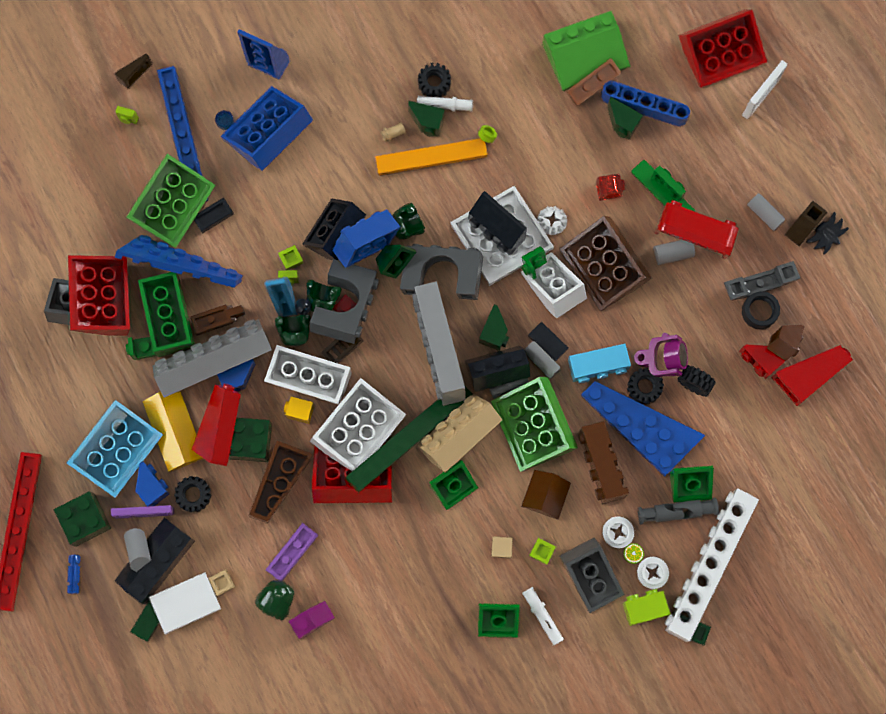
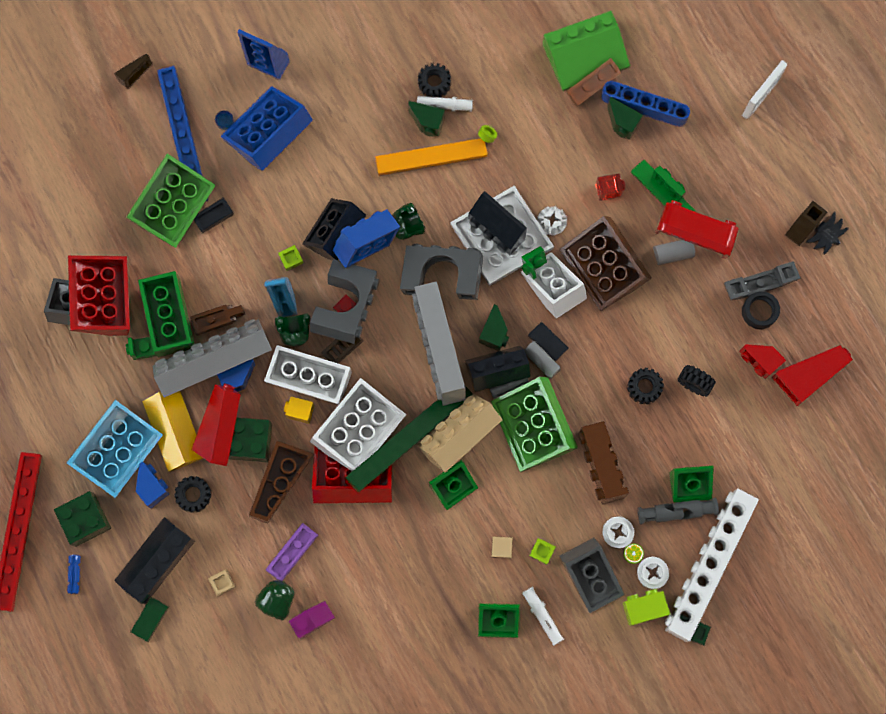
medium lavender tile [111,505,174,519] -> none
lime plate [115,106,139,124] -> none
blue wing [115,235,243,288] -> none
light grey brick [124,528,151,572] -> none
white tile [149,573,221,634] -> none
lime plate [278,270,299,285] -> none
black hinge [295,299,311,316] -> none
dark green hair [306,280,342,312] -> none
dark green slope [375,244,417,279] -> none
tan pin [381,123,406,142] -> none
reddish brown slope [521,470,571,520] -> none
medium azure brick [568,344,631,383] -> none
blue wing [581,381,705,477] -> none
magenta piece [634,333,688,377] -> none
red slope [678,9,767,88] -> none
light grey brick [747,193,785,231] -> none
reddish brown slope [767,325,804,361] -> none

